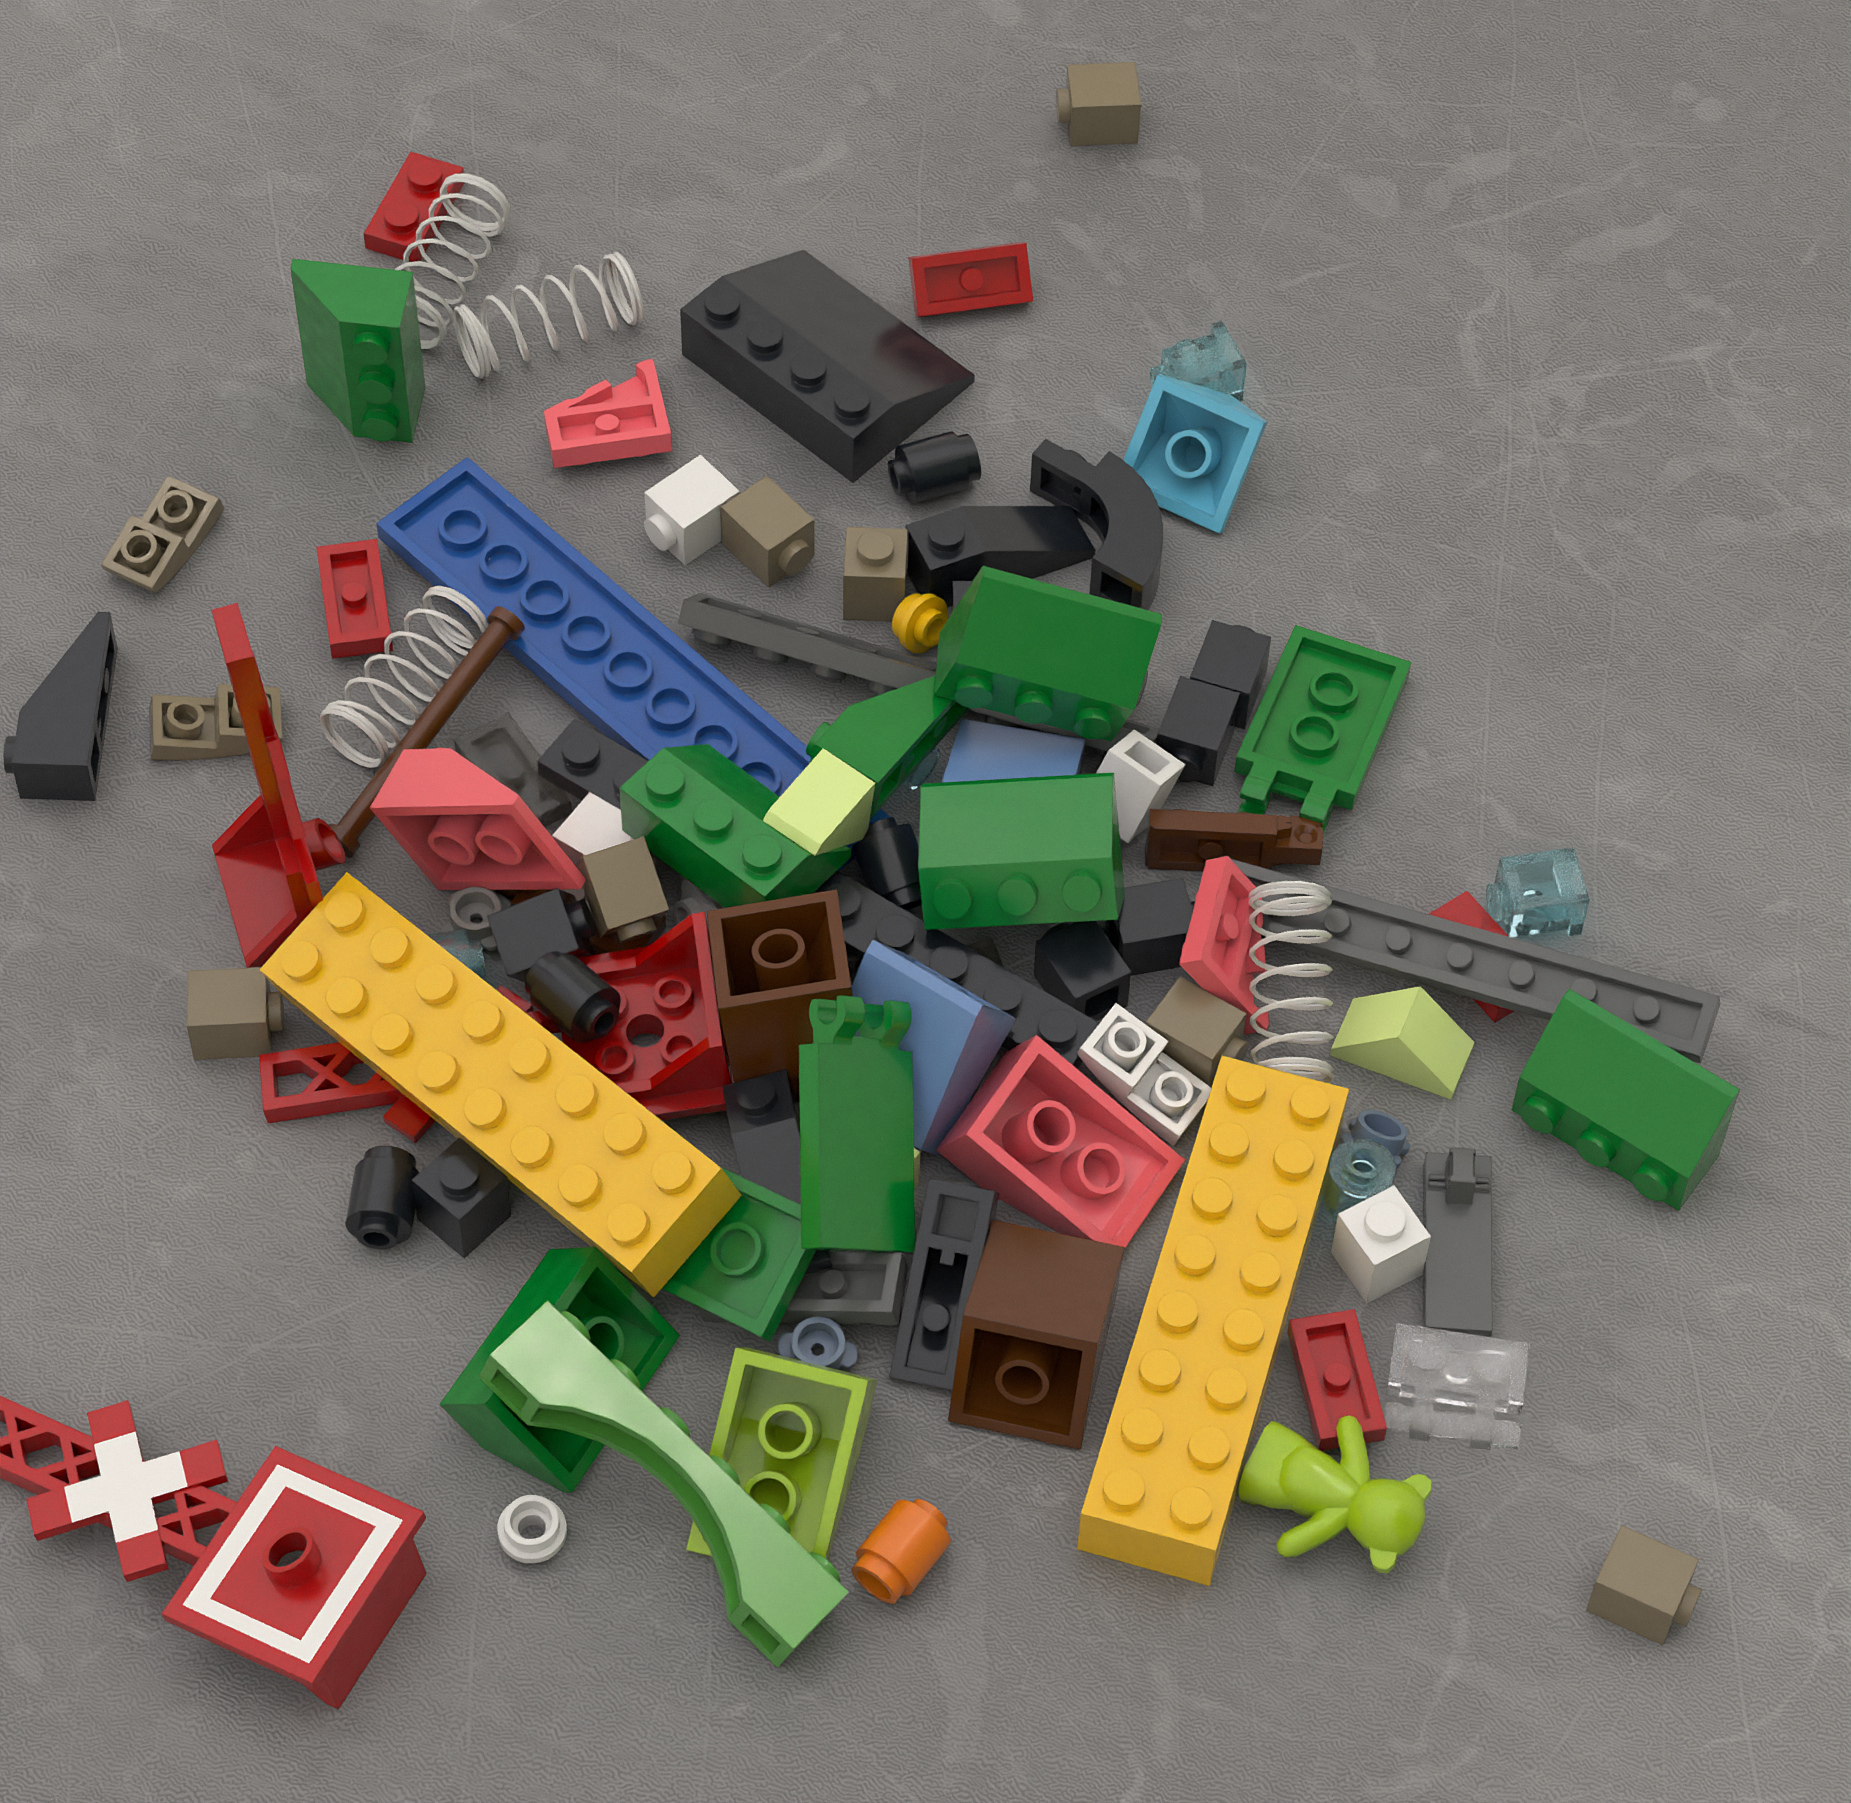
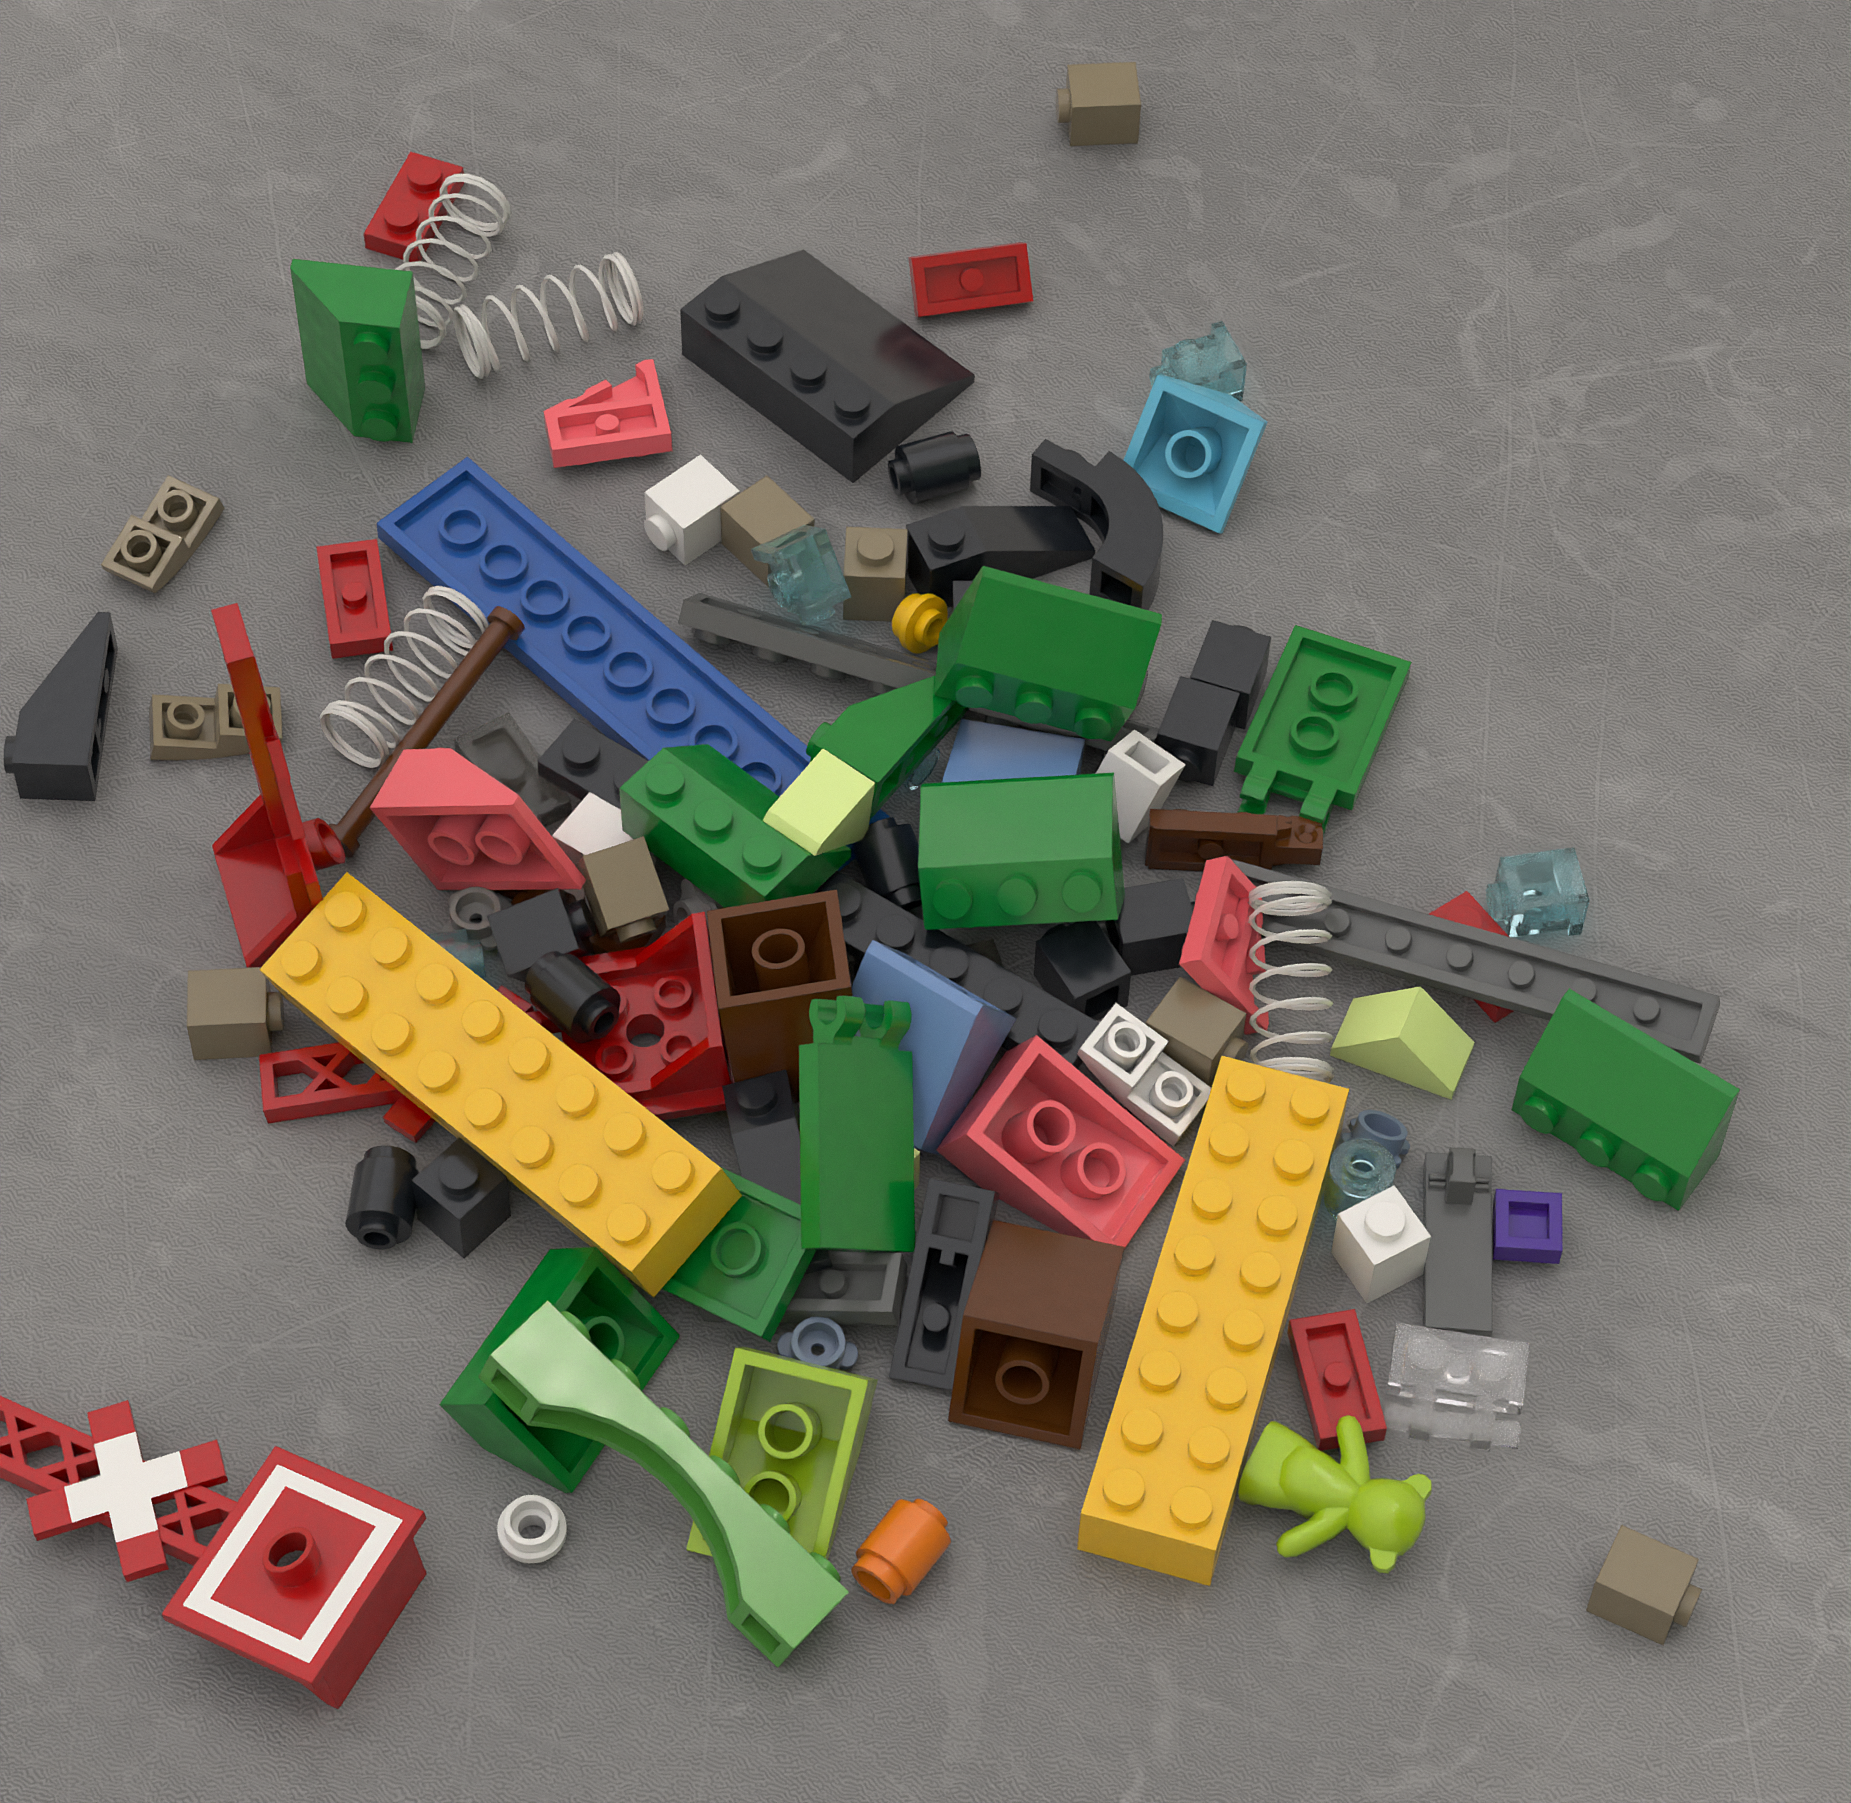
none -> clear light blue brick [751,525,851,626]
none -> dark purple plate [1493,1189,1563,1264]

